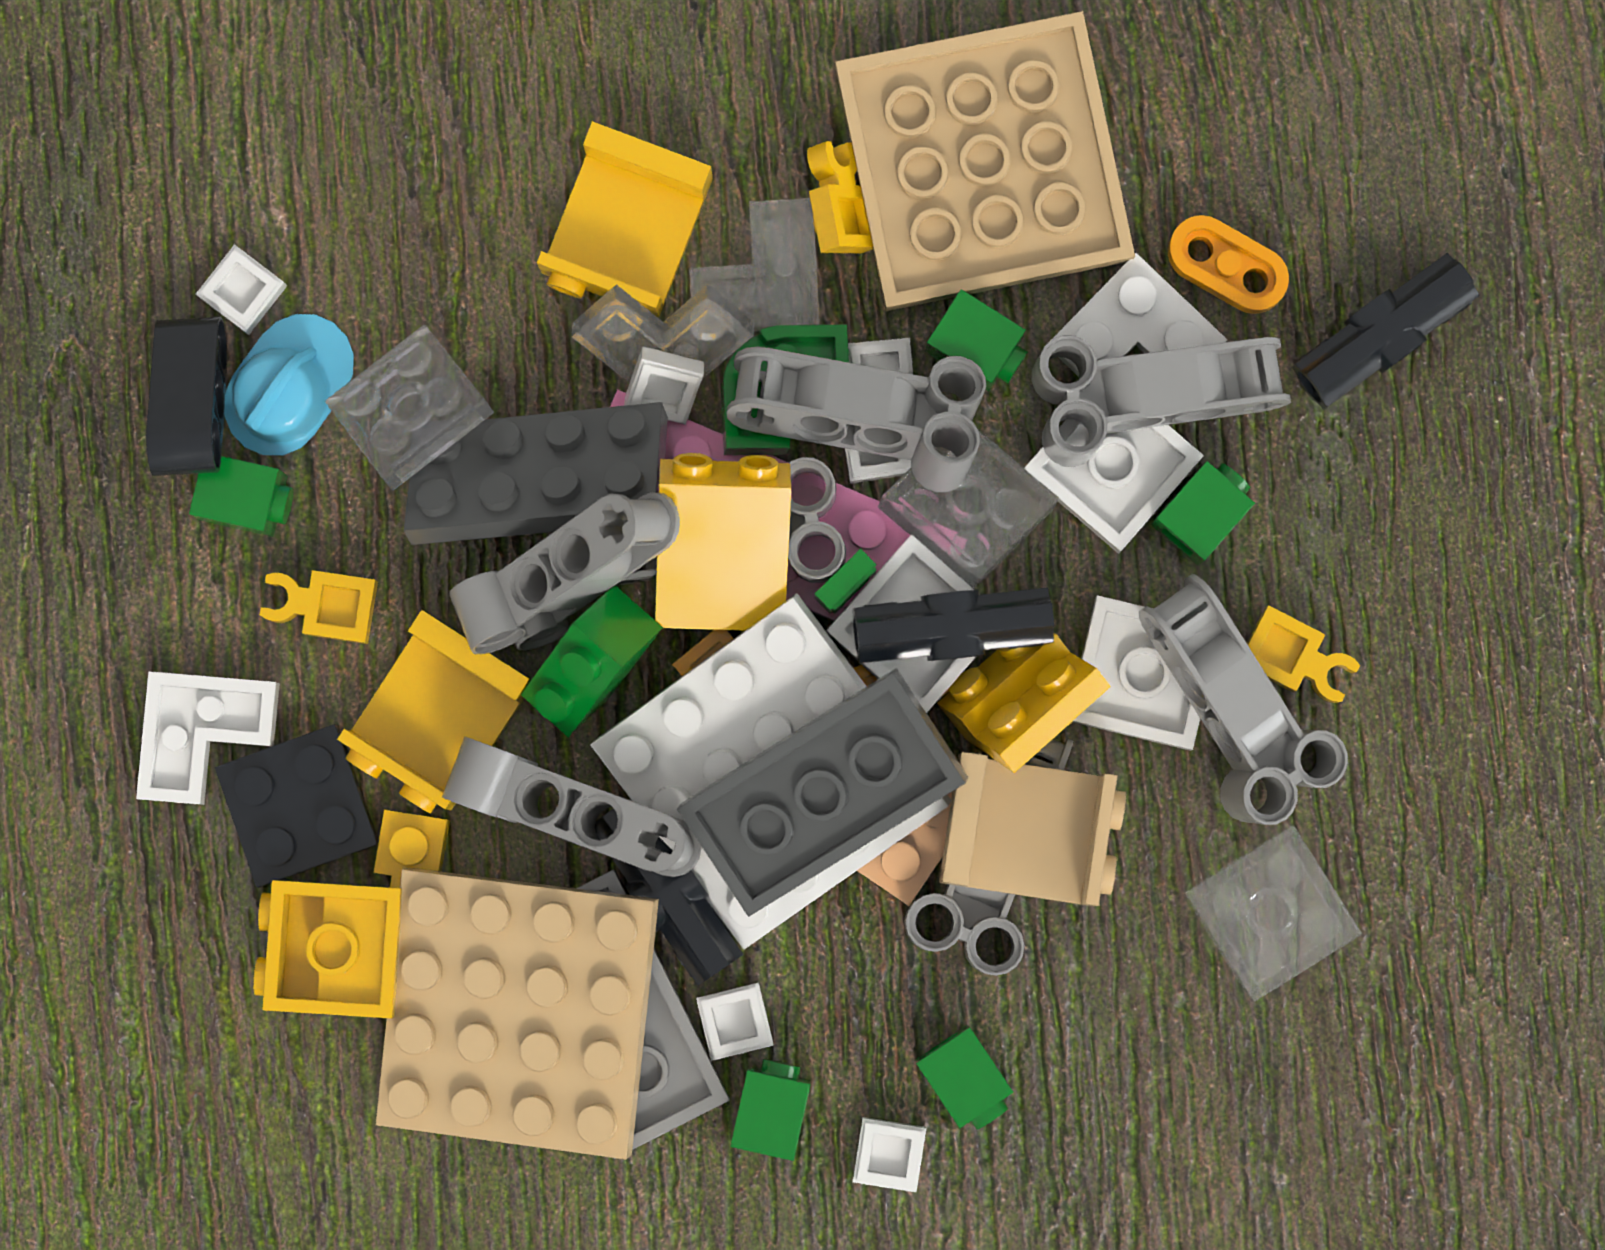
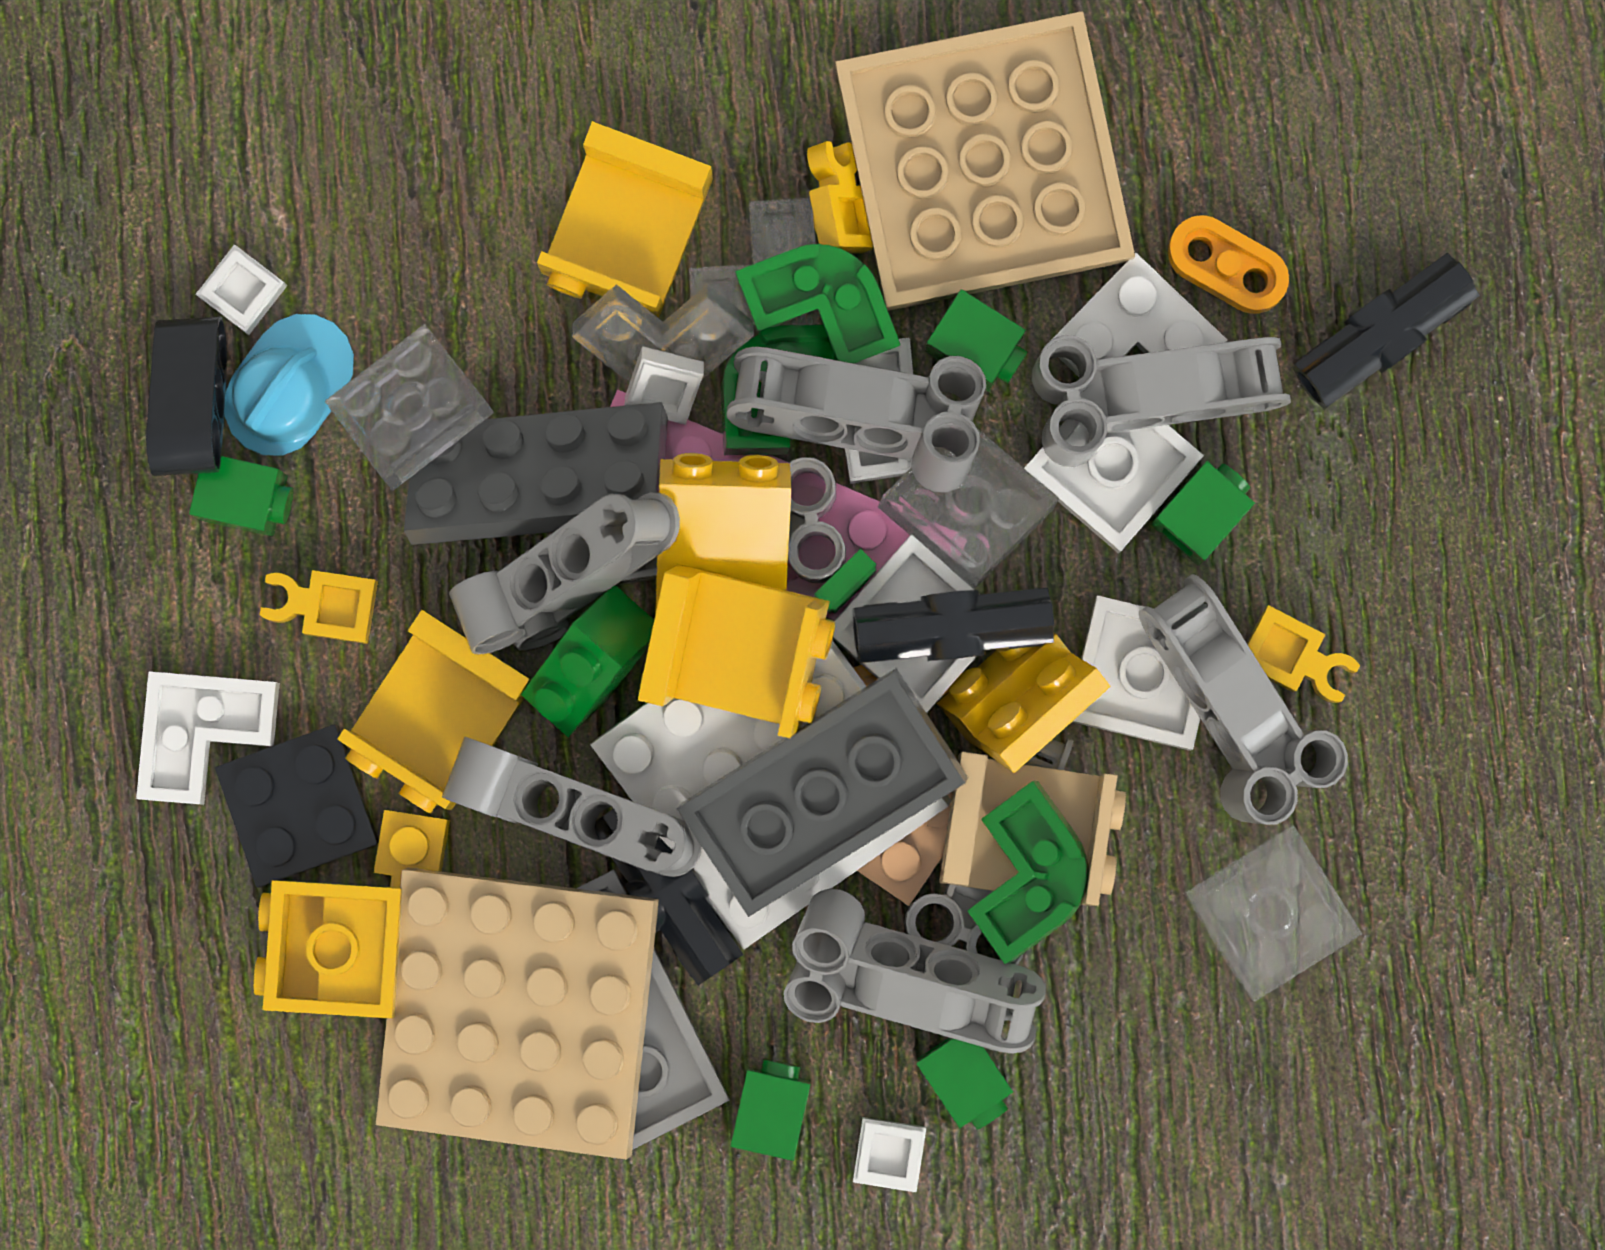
white tile [696,982,774,1061] -> none
none -> yellow panel [638,564,835,738]
none -> green plate [734,244,901,364]
none -> light grey piece [784,889,1046,1054]
none -> green plate [967,781,1088,964]

